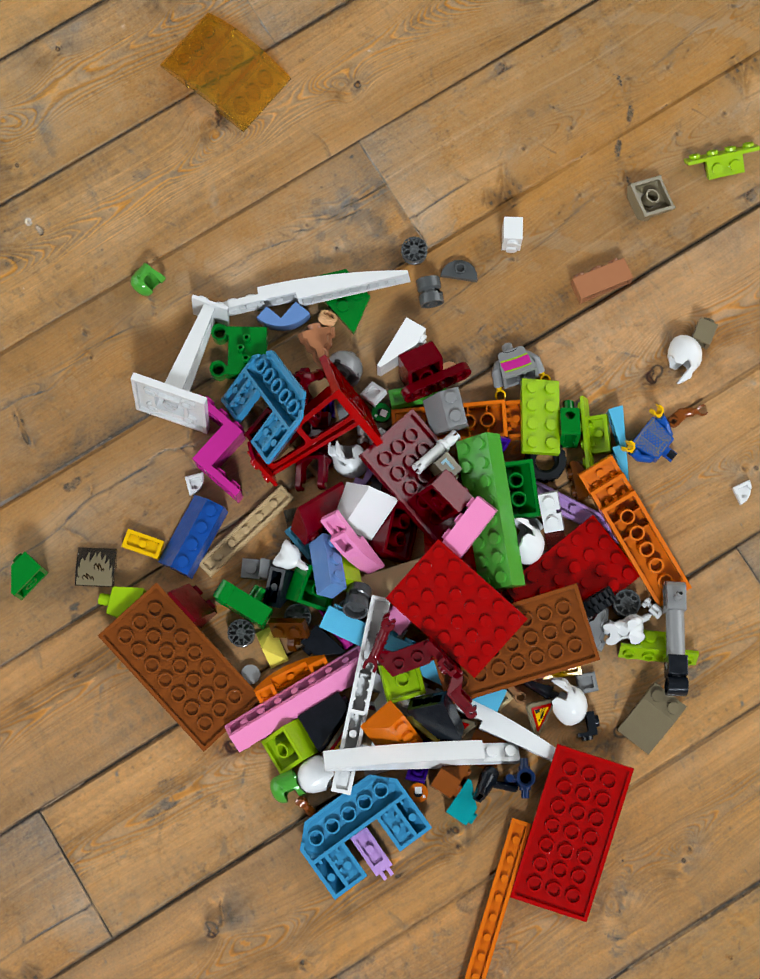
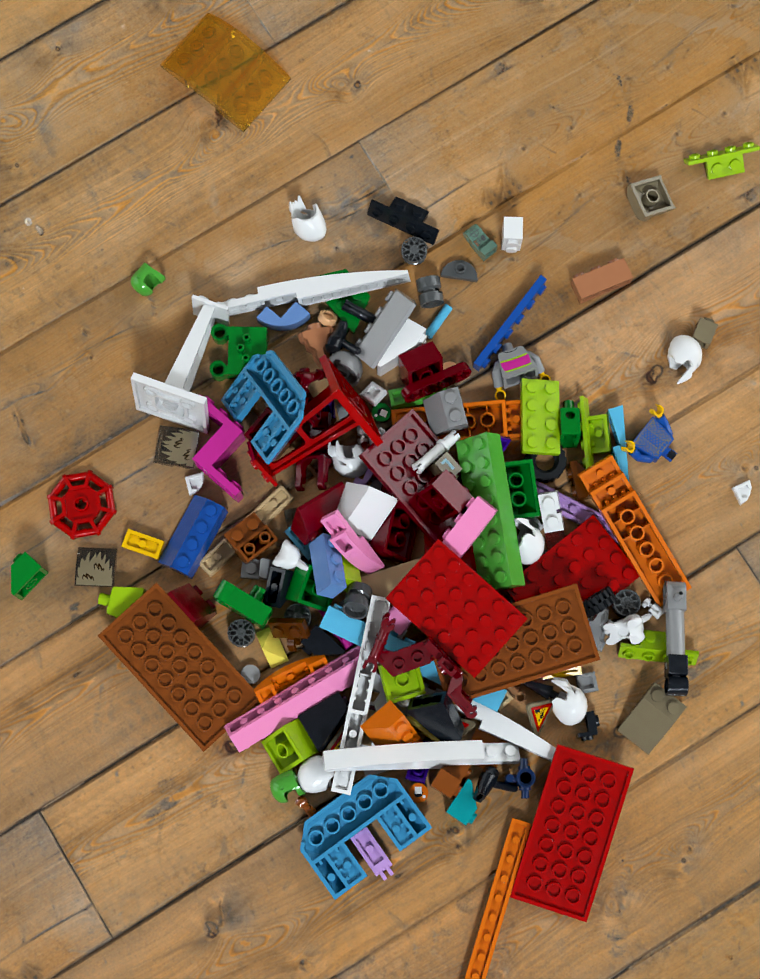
dark orange arm [668,404,708,428] -> none
none -> red plate [46,470,117,540]
none -> slope [153,425,200,470]
none -> dark orange brick [223,512,278,564]
none -> white helmet [289,195,327,242]
none -> black piece [325,320,361,355]
none -> black pin [341,299,376,323]
none -> light grey slope [355,288,416,369]
none -> black bracket [367,197,439,245]
none -> medium azure piece [426,304,452,339]
none -> sand green leg [463,224,497,262]
none -> blue plate [473,275,547,372]

